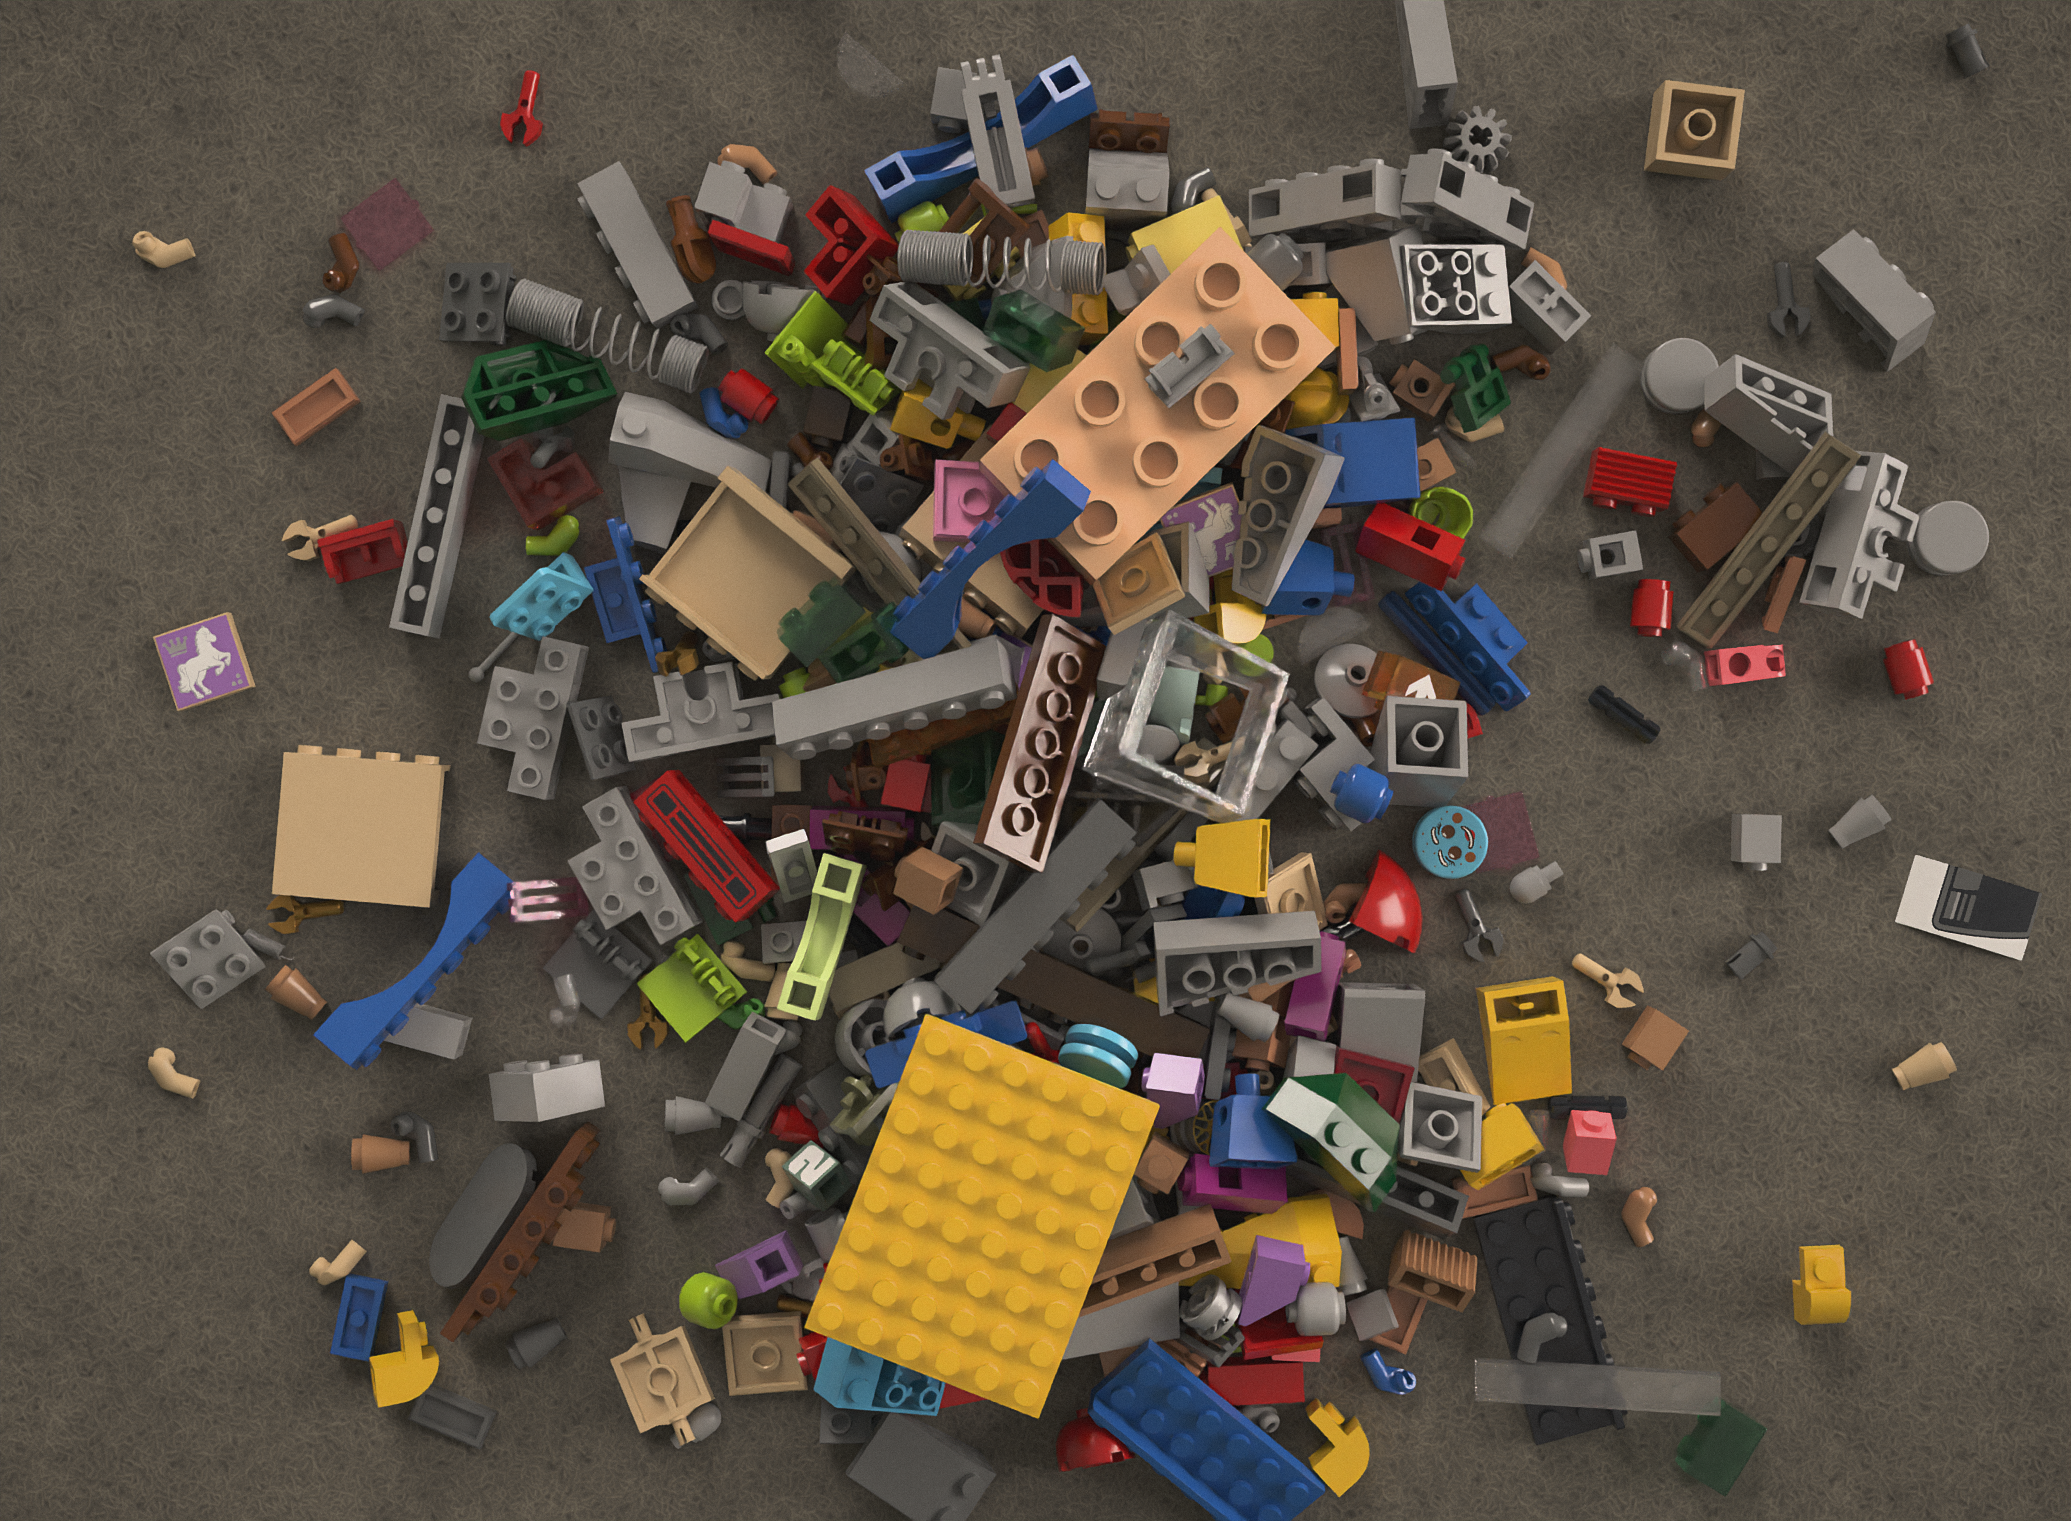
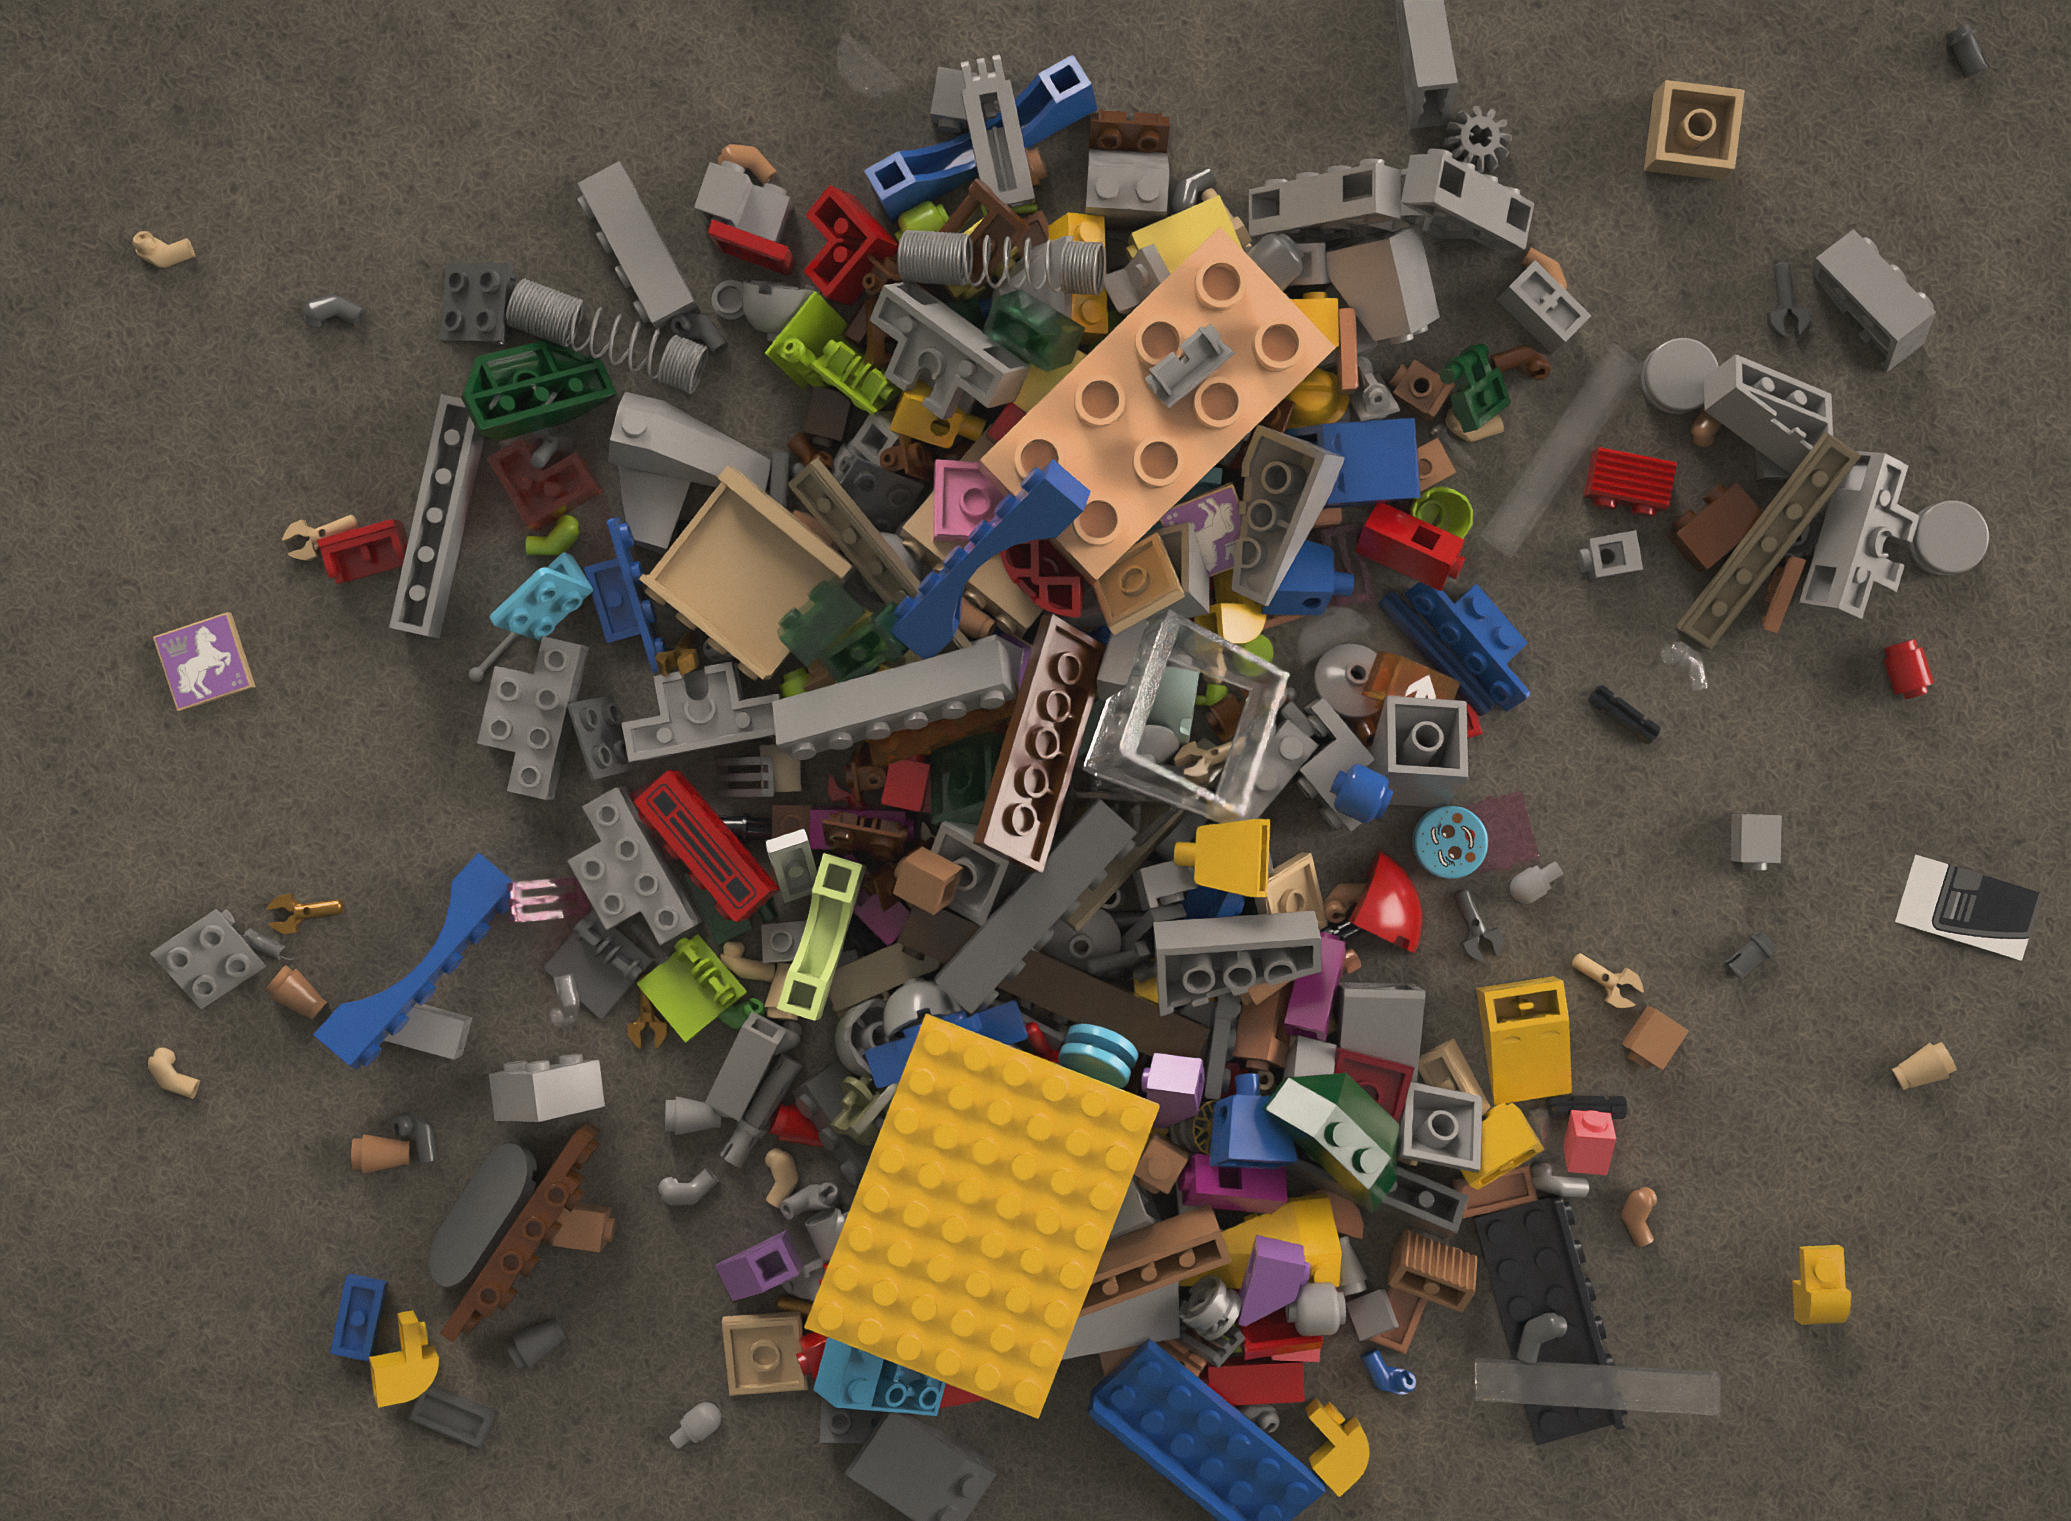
nougat tile [272,368,361,446] -> none
tan panel [272,745,450,908] -> none
tan arm [309,1240,367,1285] -> none
reddish brown arm [323,233,359,293] -> none
clear pink piece [340,178,435,271] -> none
red bar [500,70,543,147] -> none
tan plate [610,1313,715,1446] -> none
dark orange arm [666,195,716,284] -> none
lime head [679,1272,738,1329] -> none
blue arm [699,387,748,439] -> none
red brick [718,368,780,424] -> none
sand green brick [782,1140,852,1212] -> none
red cylinder [1056,1408,1136,1472] -> none
light grey cone [1216,993,1279,1042] -> none
light grey slope [1401,244,1512,334] -> none
red brick [1630,579,1674,637] -> none
clear green brick [1675,1394,1767,1497] -> none
coral leg [1704,645,1786,686] -> none
light grey cone [1828,795,1892,849] -> none

